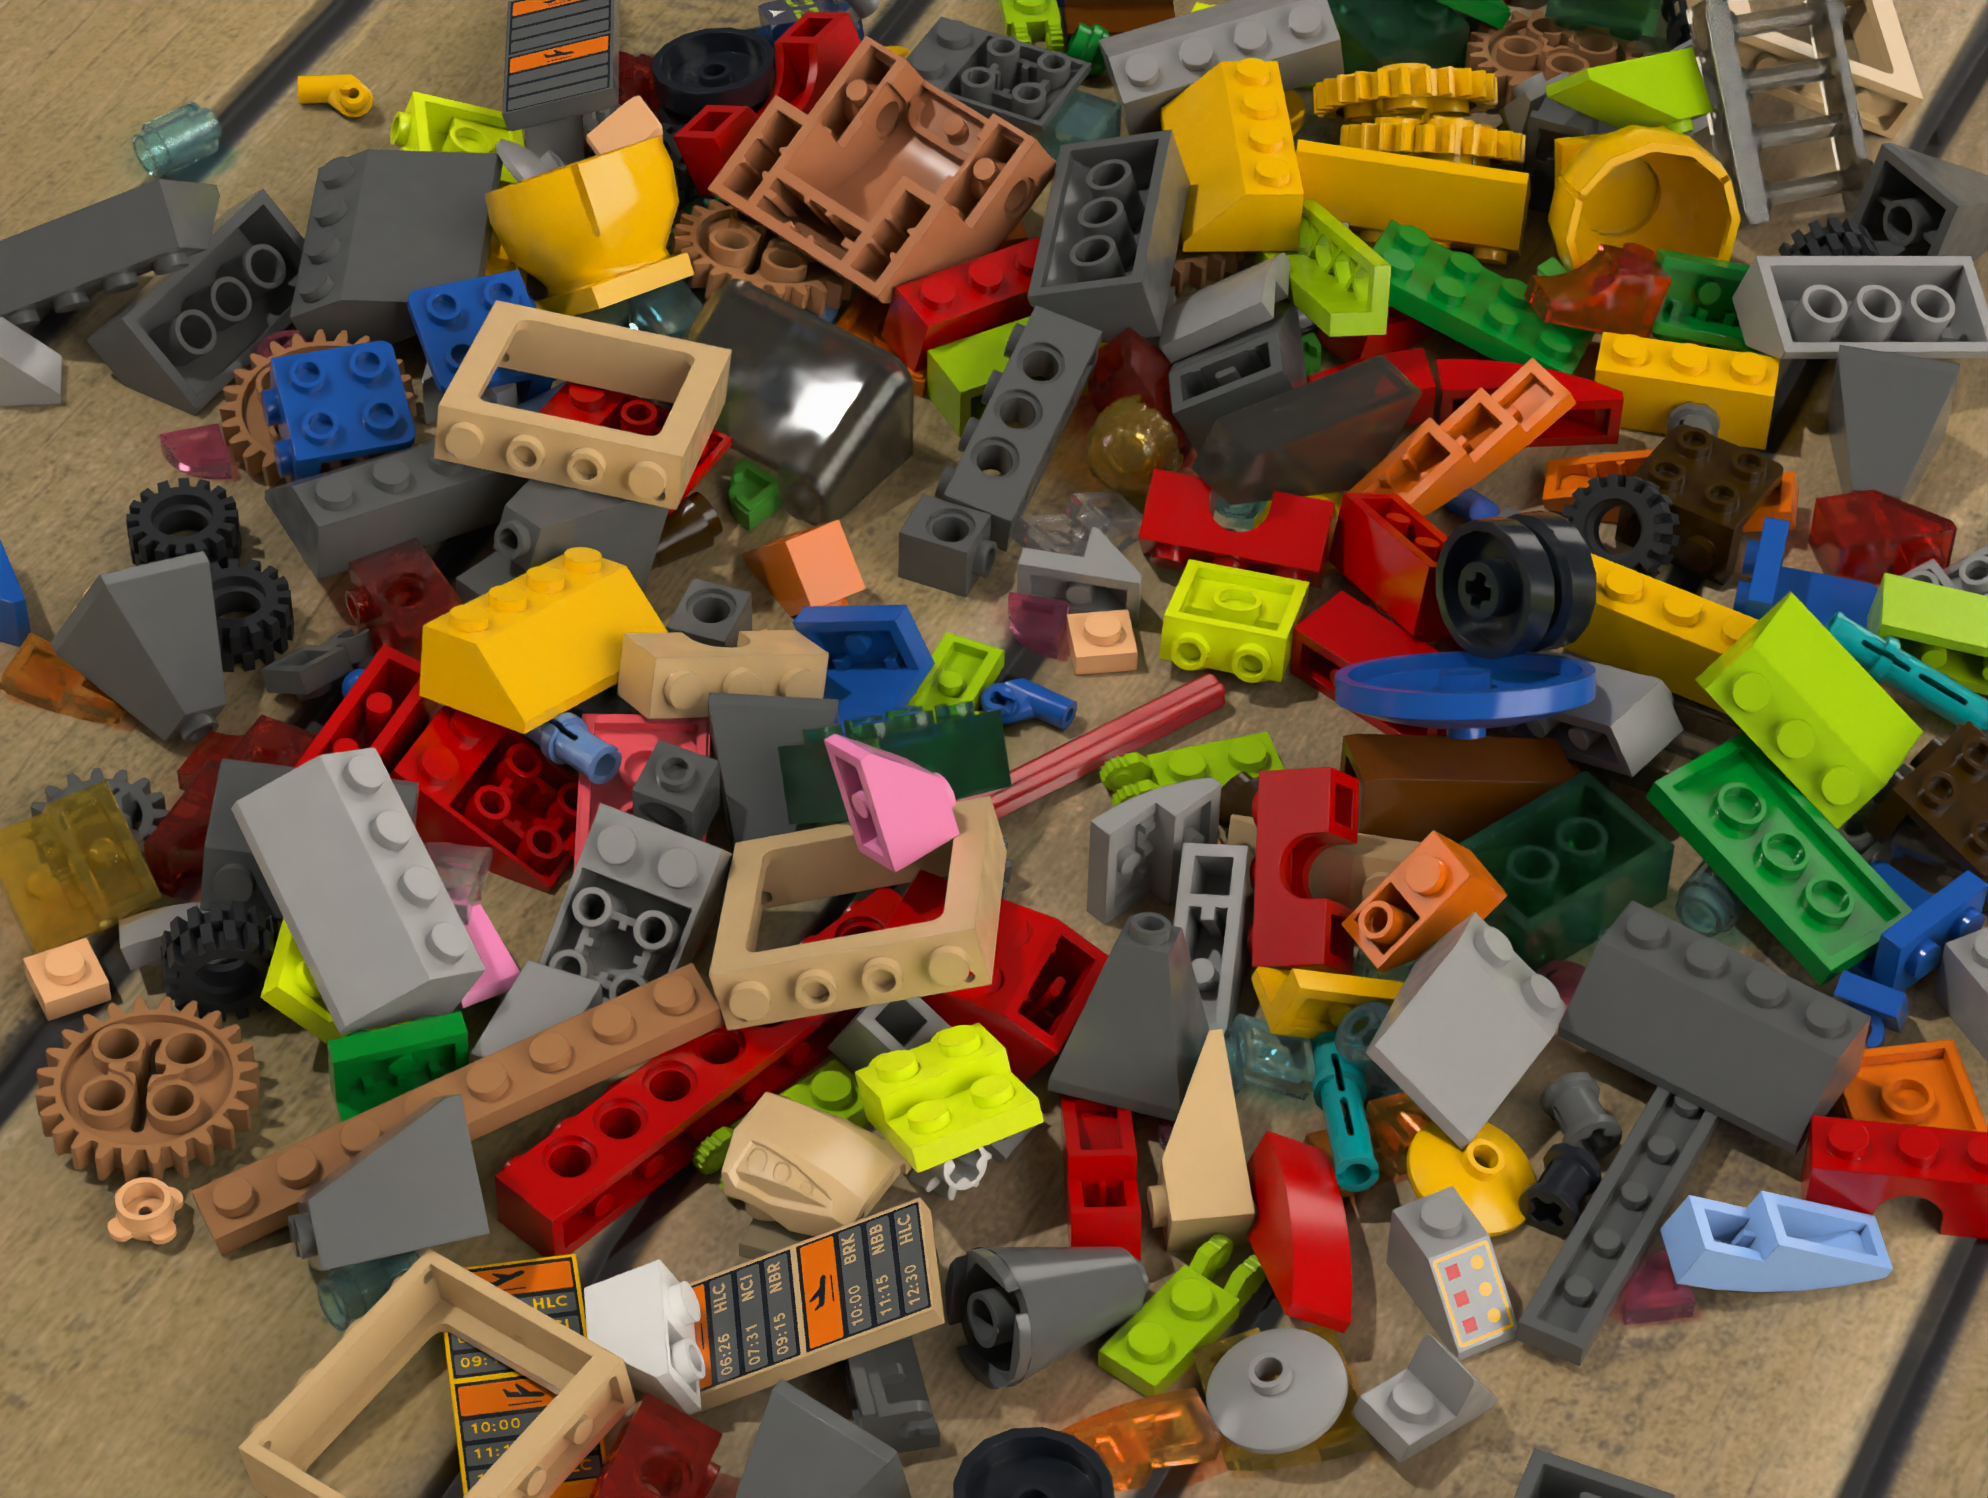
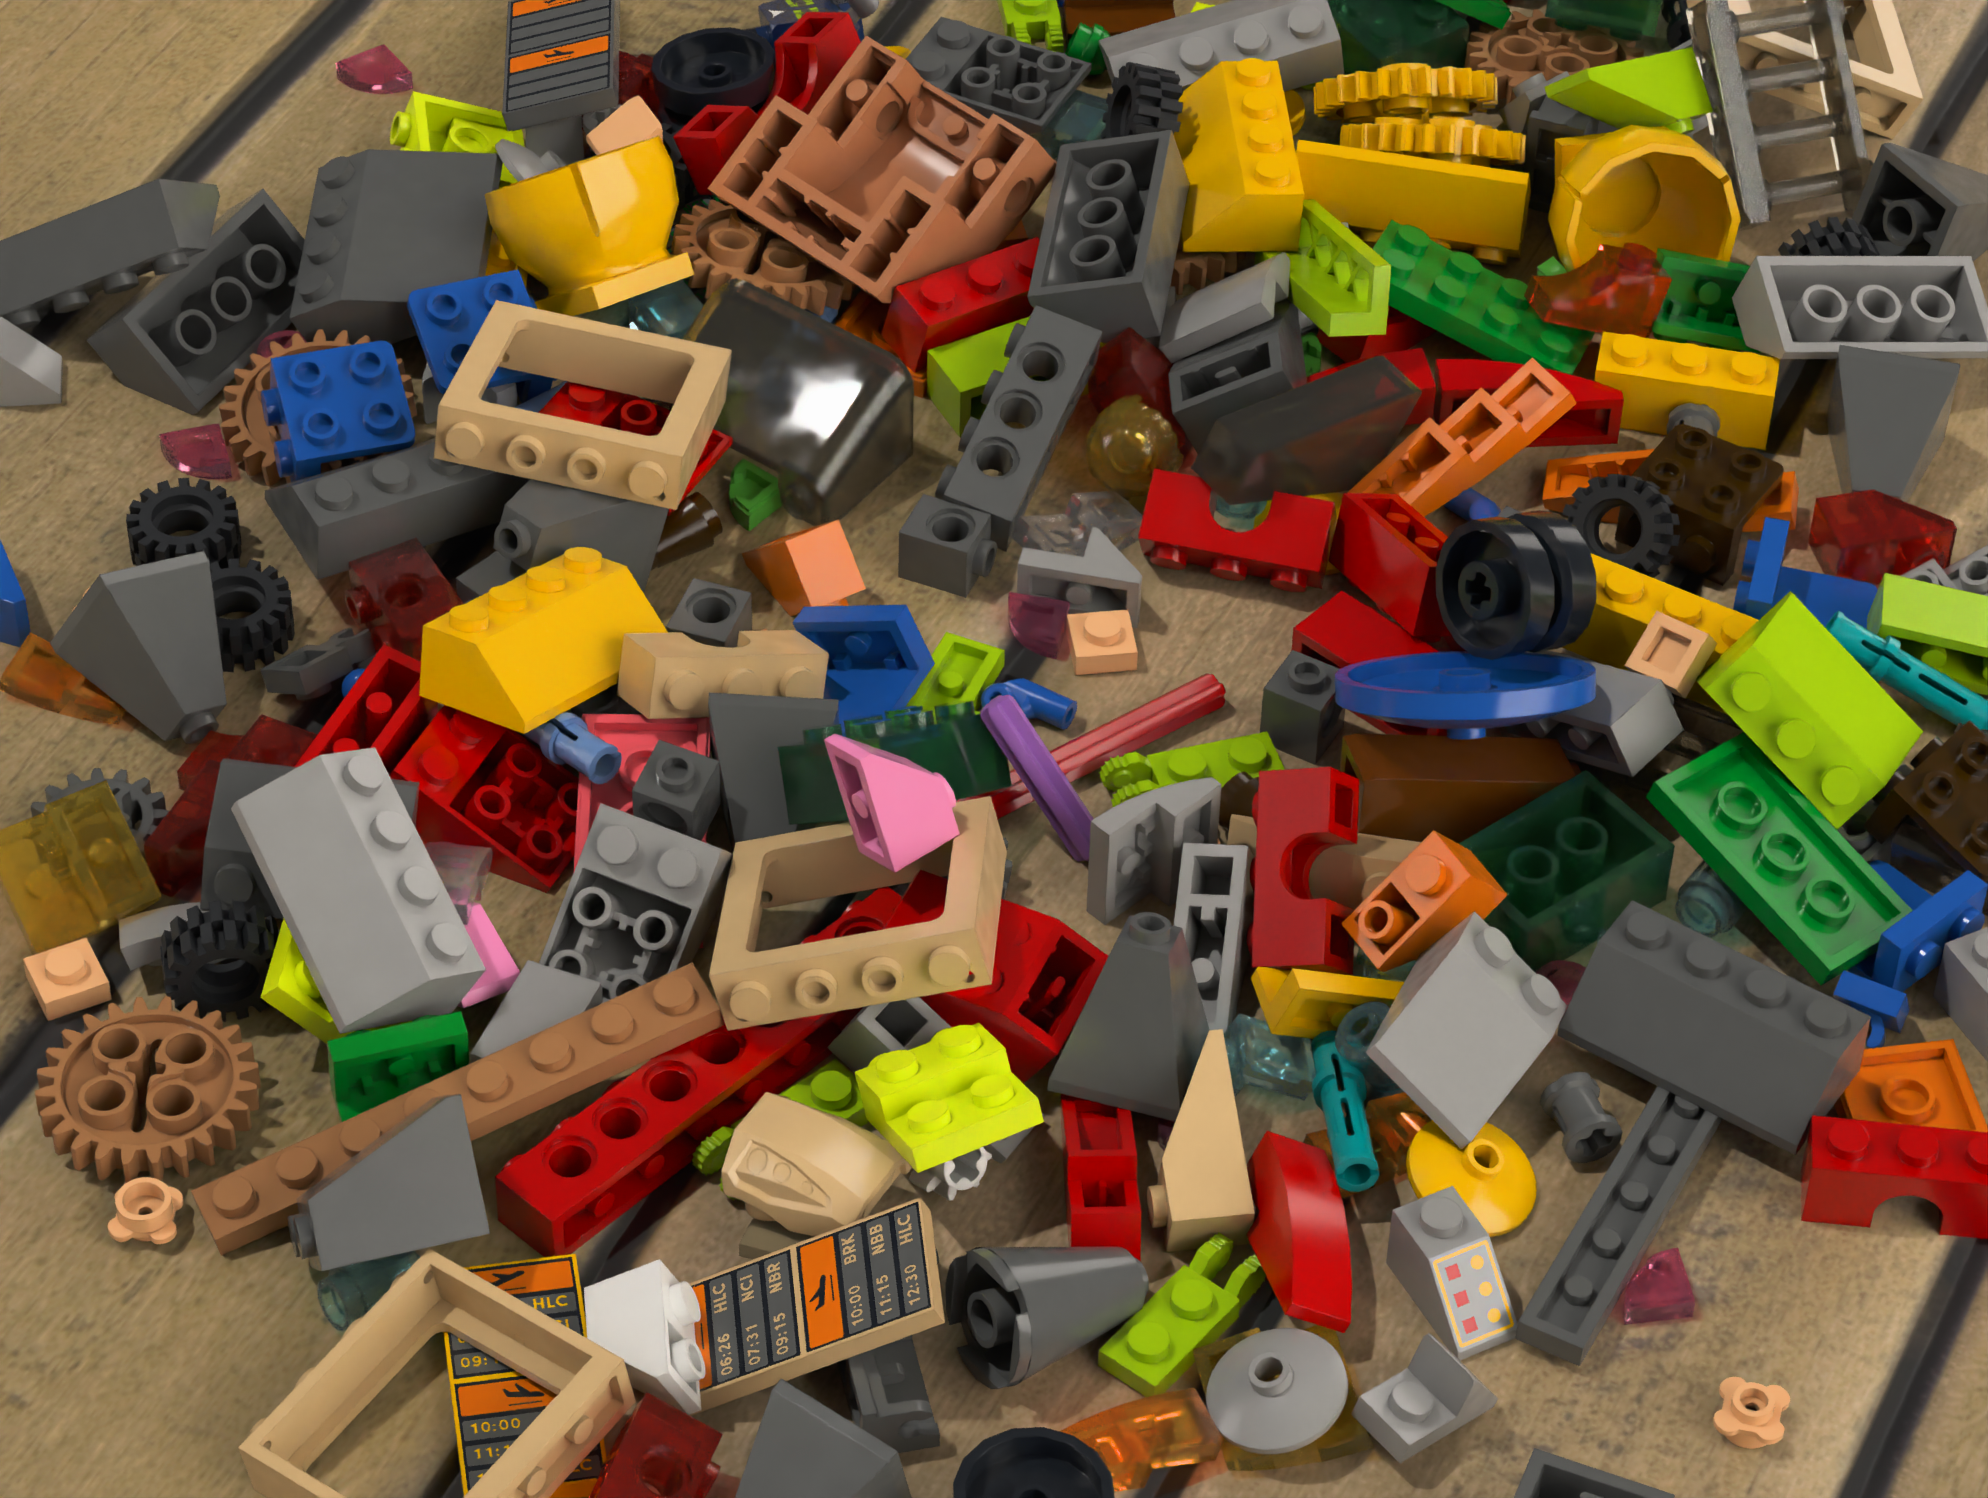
clear light blue brick [133,101,222,176] -> none
yellow arm [297,74,373,118] -> none
neon yellow plate [1159,559,1310,683] -> none
black bush [1518,1143,1602,1235] -> none
light blue slope [1660,1190,1893,1292] -> none
none -> clear pink tile [336,44,413,94]
none -> medium lavender axle [980,695,1093,862]
none -> black tyre [1101,62,1183,139]
none -> dark grey brick [1260,650,1345,765]
none -> light nougat plate [1624,611,1717,699]
none -> light nougat plate [1713,1377,1790,1449]

